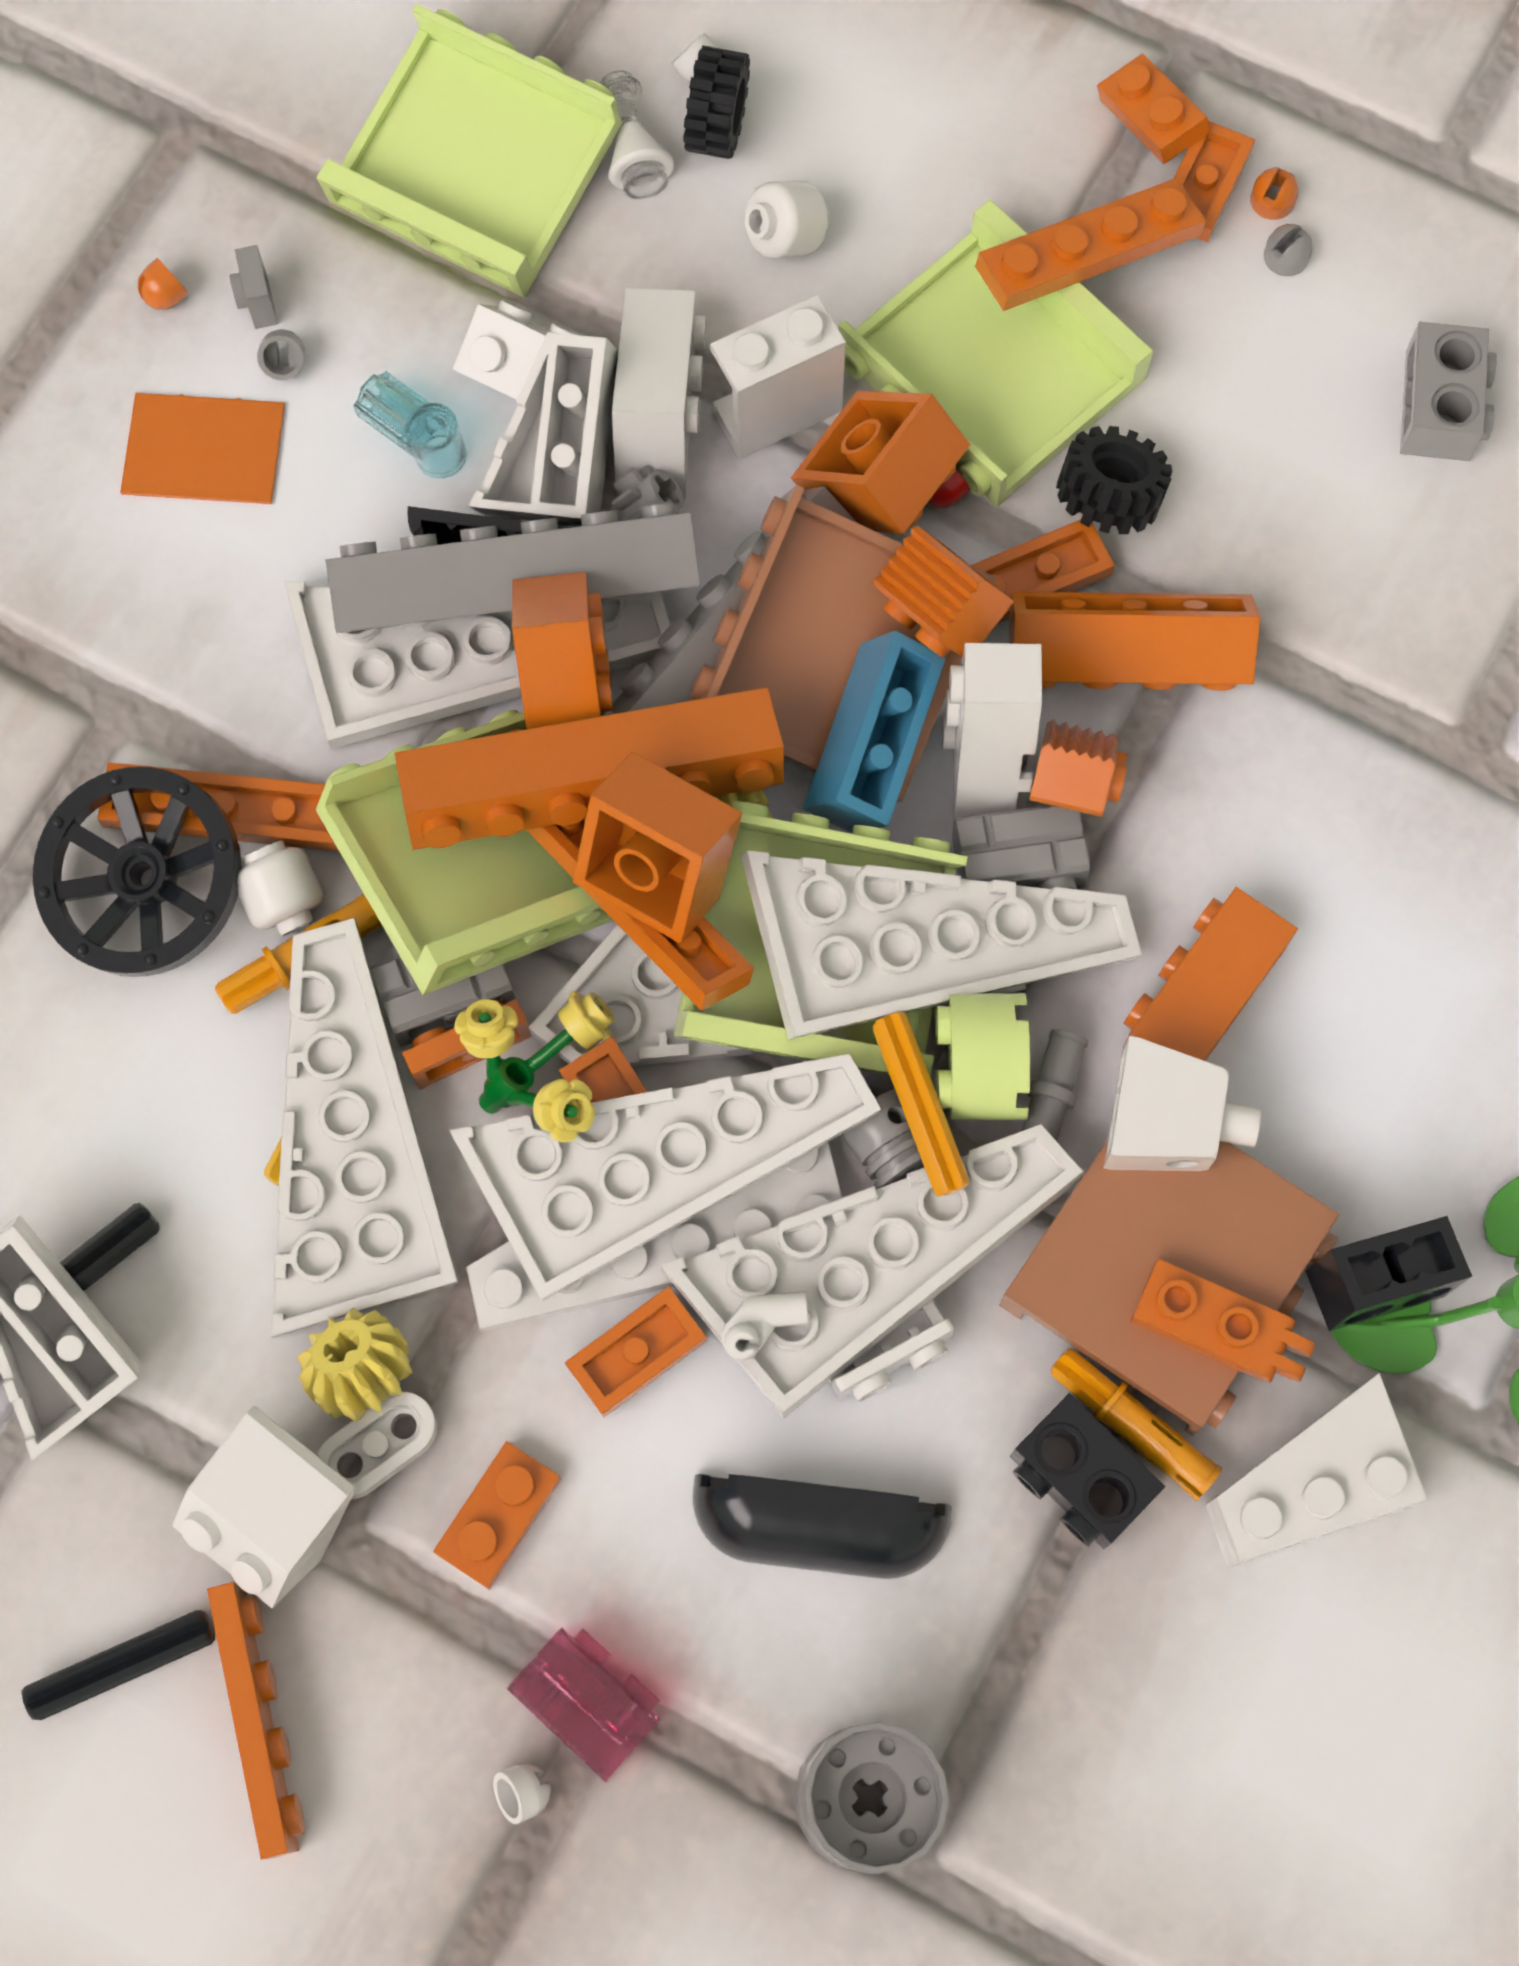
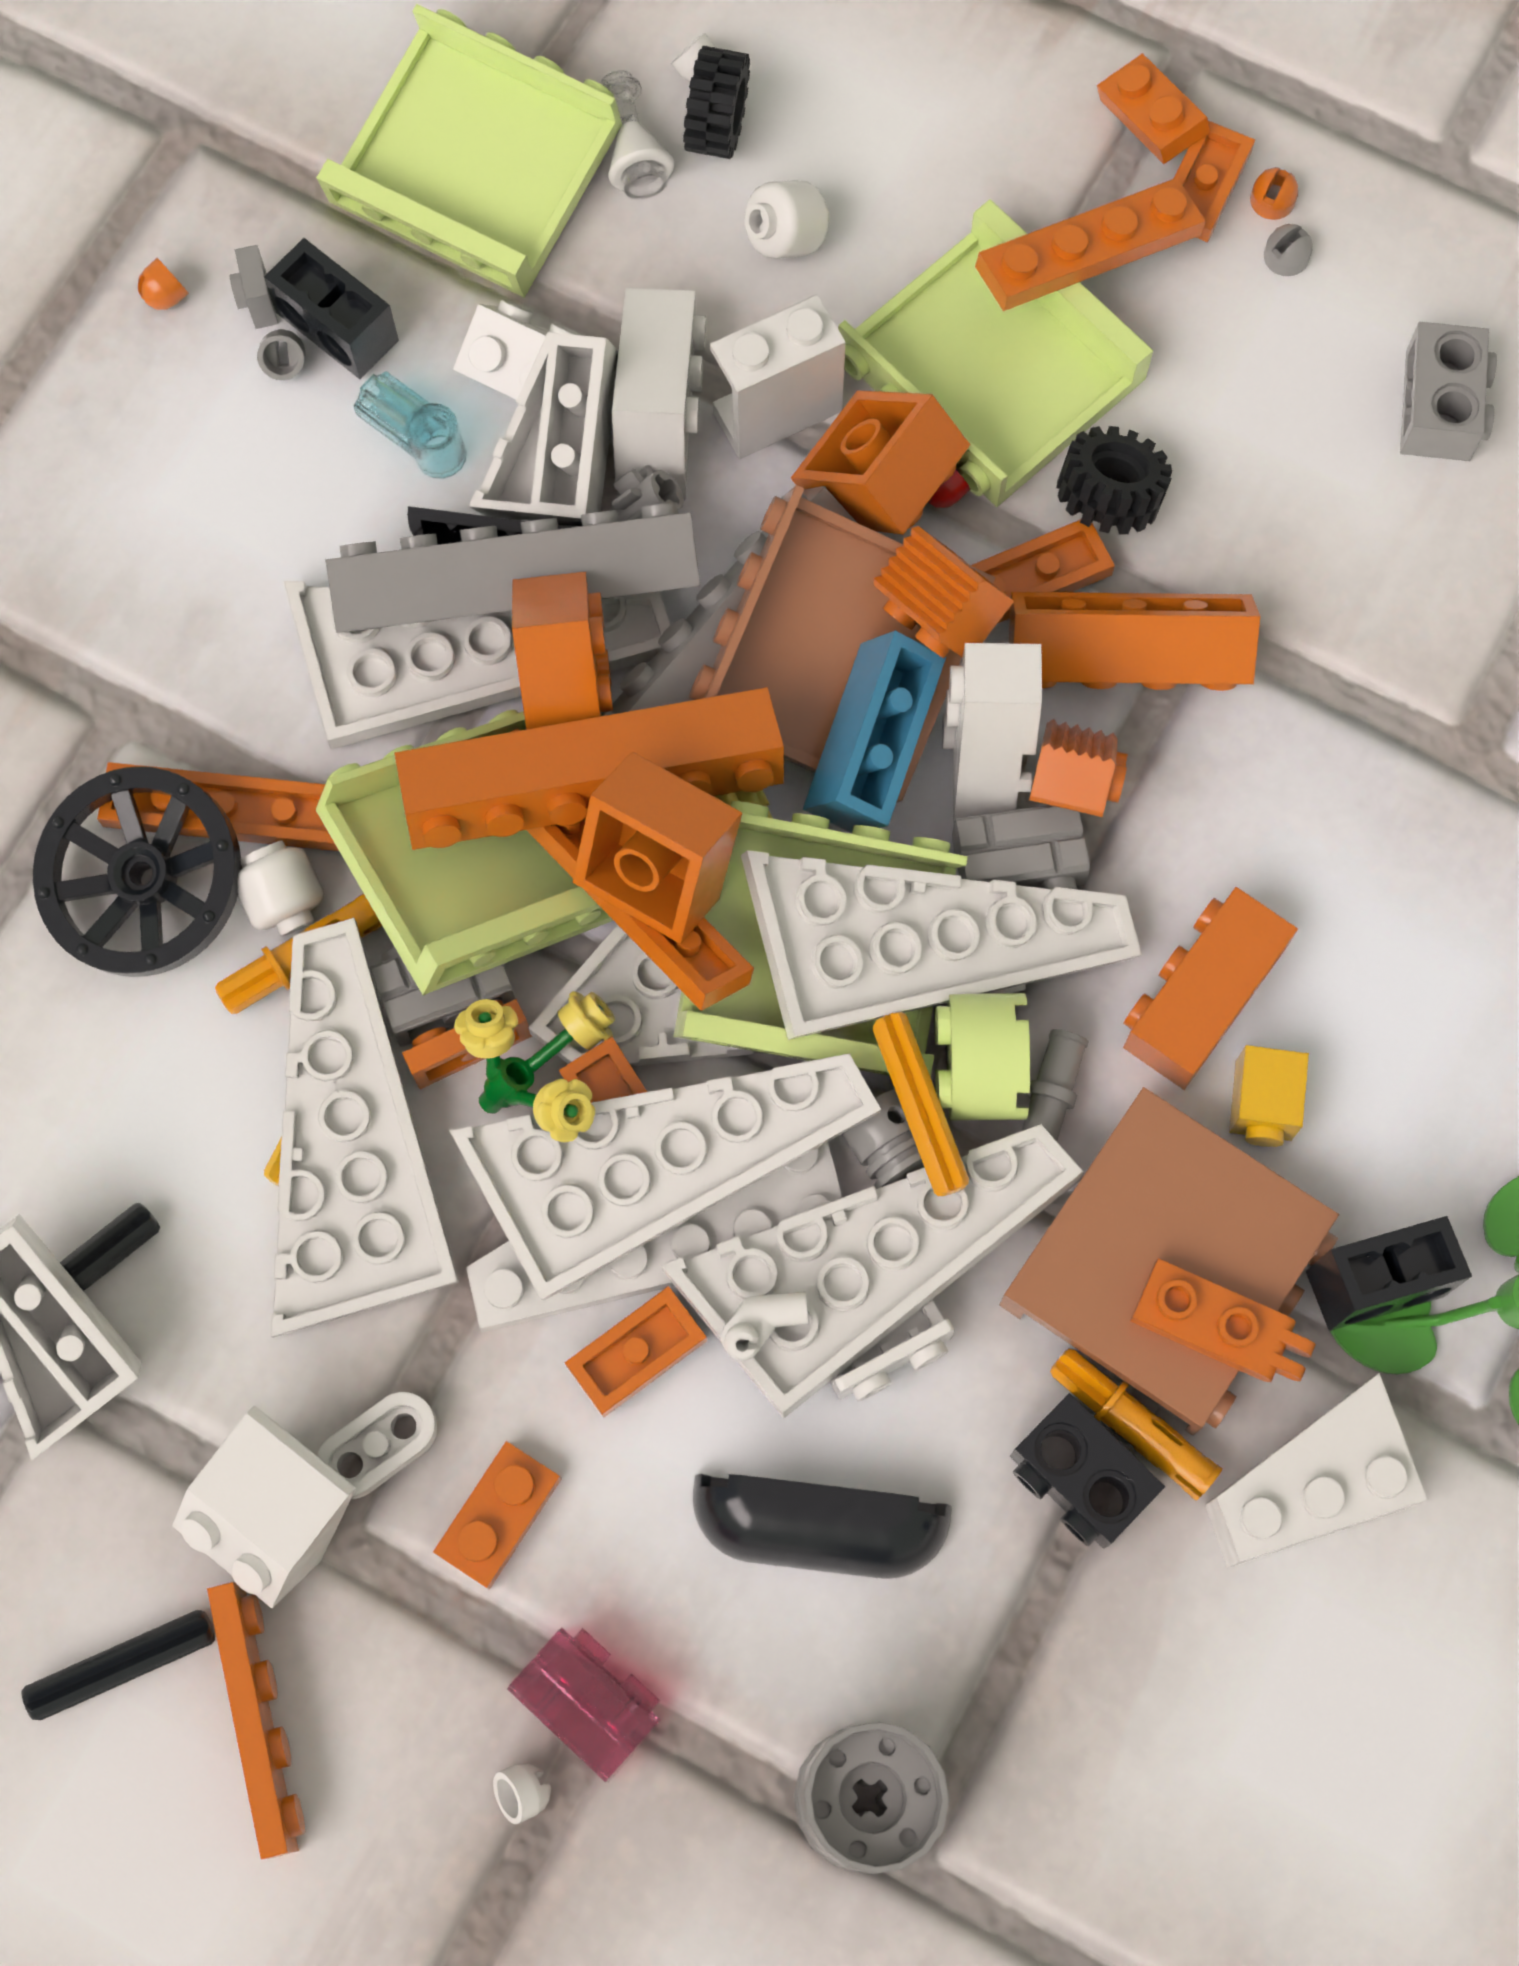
orange window [120,393,285,504] -> none
light yellow gear [297,1307,413,1422] -> none
white torso [1103,1036,1261,1171] -> none
none -> black brick [264,238,399,379]
none -> yellow brick [1229,1045,1309,1147]

